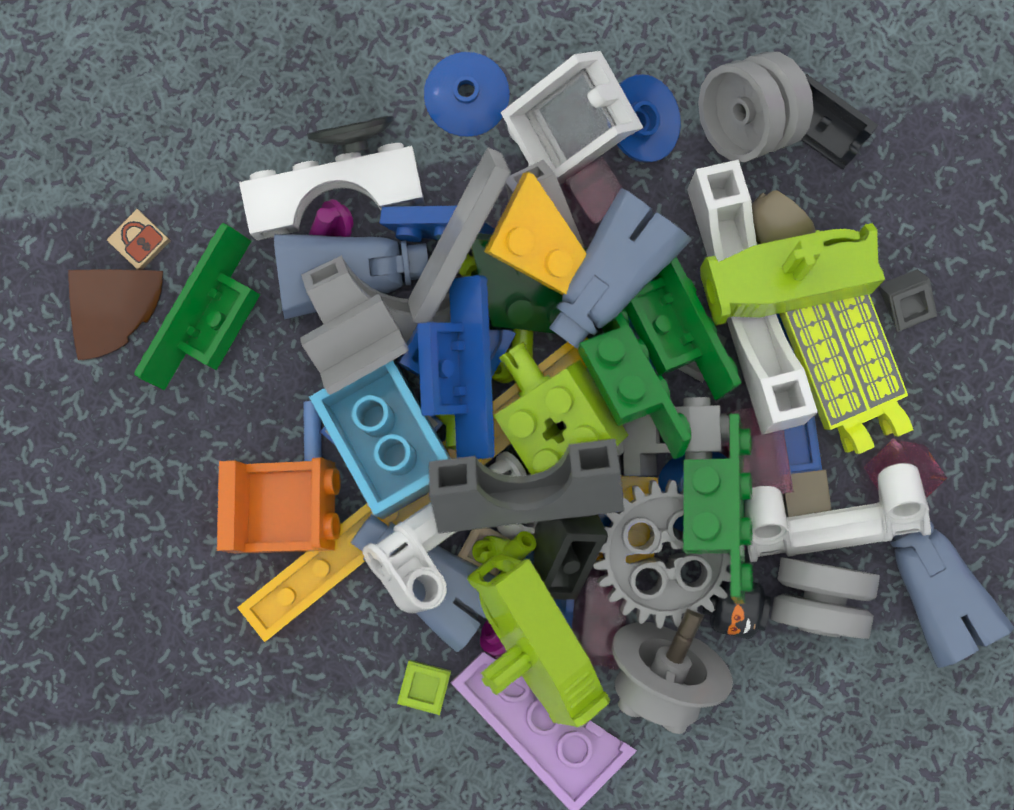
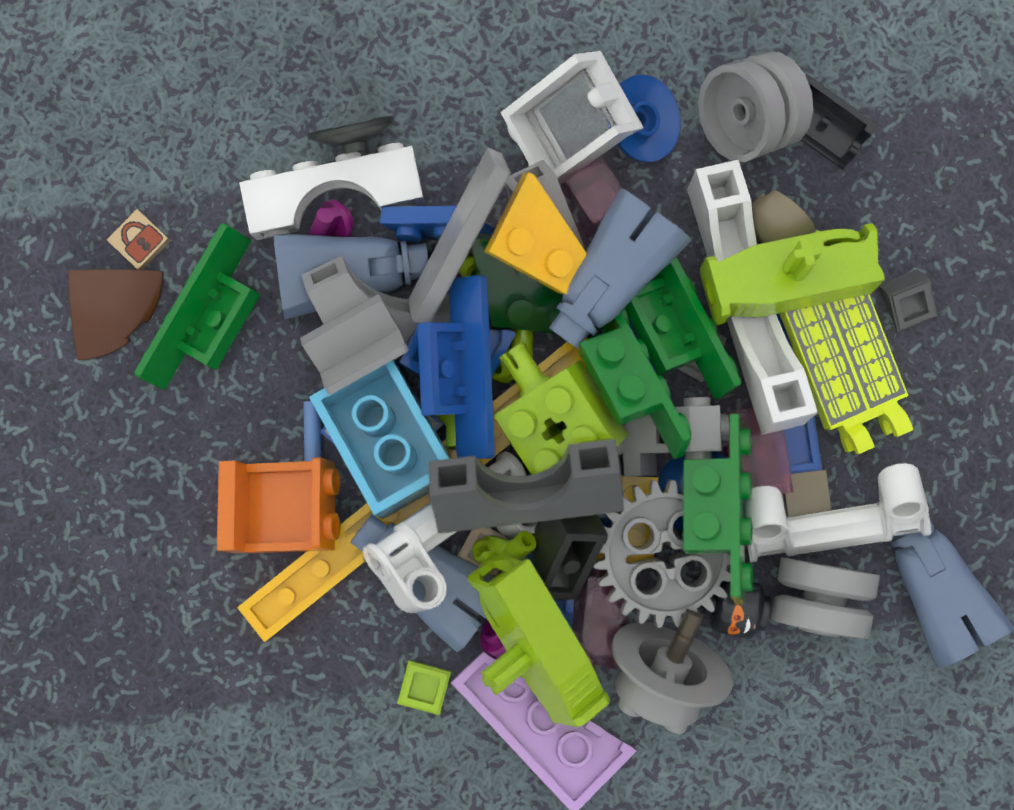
blue dish [424,52,510,137] -> none
clear pink panel [864,439,947,498] -> none

